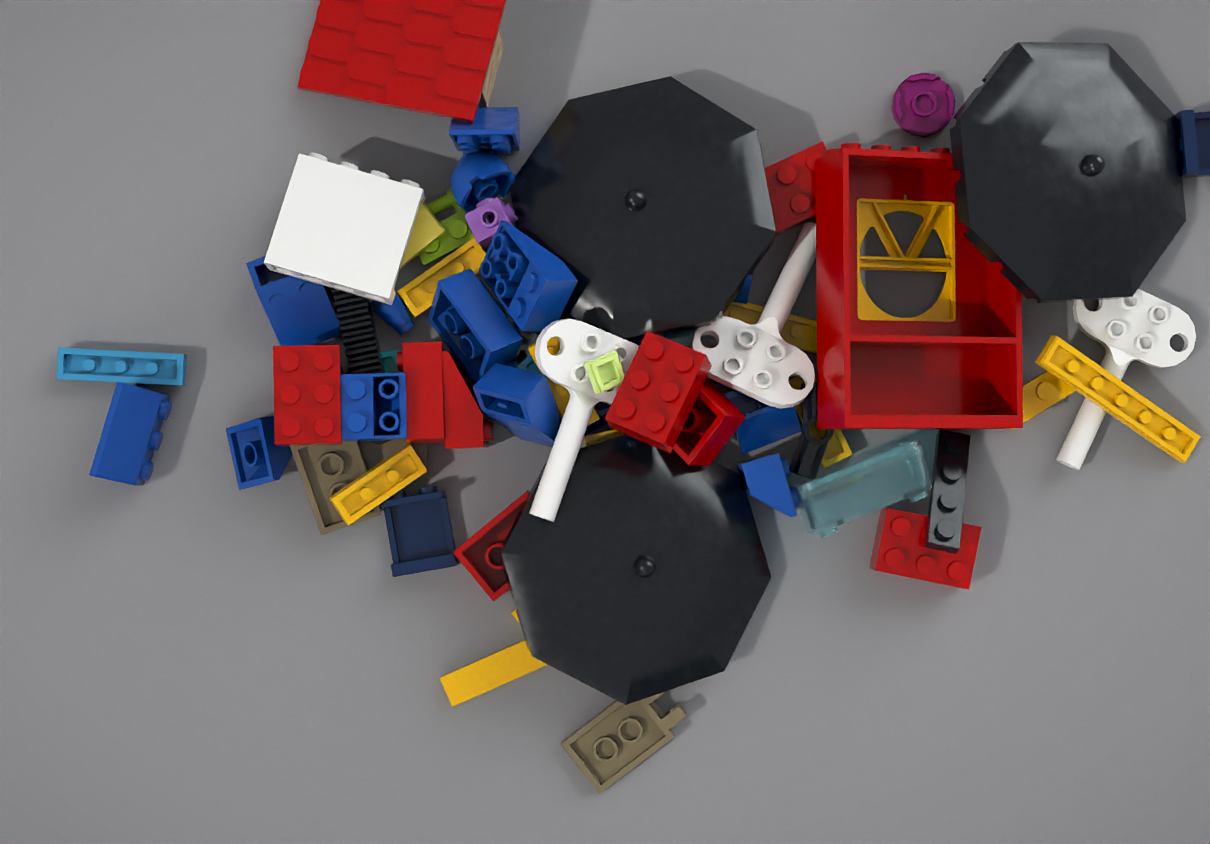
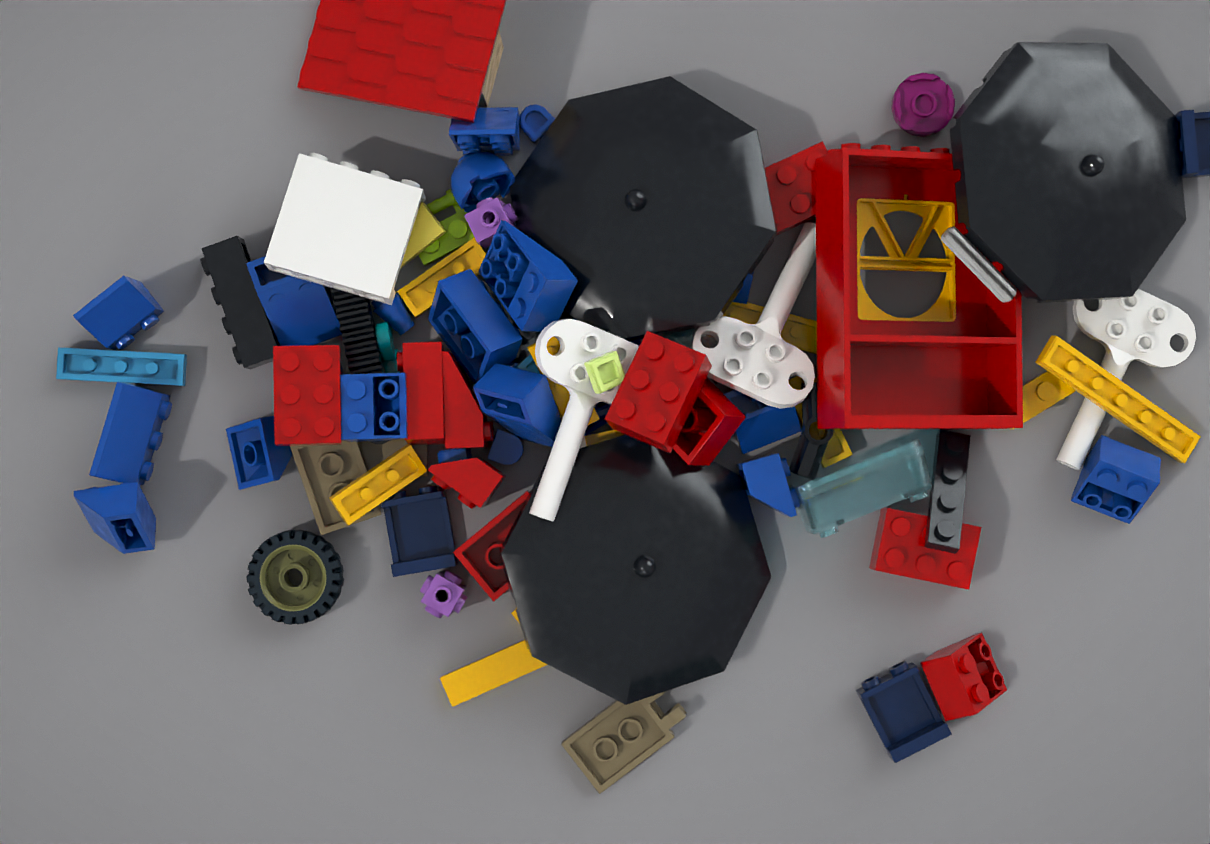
none -> blue slope [73,276,164,350]
none -> blue slope [74,482,156,554]
none -> black brick [200,236,280,369]
none -> wheel [247,530,344,625]
none -> teal tile [375,322,395,361]
none -> medium lavender brick [420,570,468,618]
none -> red slope [428,457,506,509]
none -> blue tile [437,448,472,464]
none -> blue tile [487,429,523,465]
none -> blue tile [519,104,555,144]
none -> dark blue panel [856,661,952,763]
none -> red slope [920,632,1007,721]
none -> light grey axle [940,226,1017,303]
none -> blue slope [1071,435,1161,524]

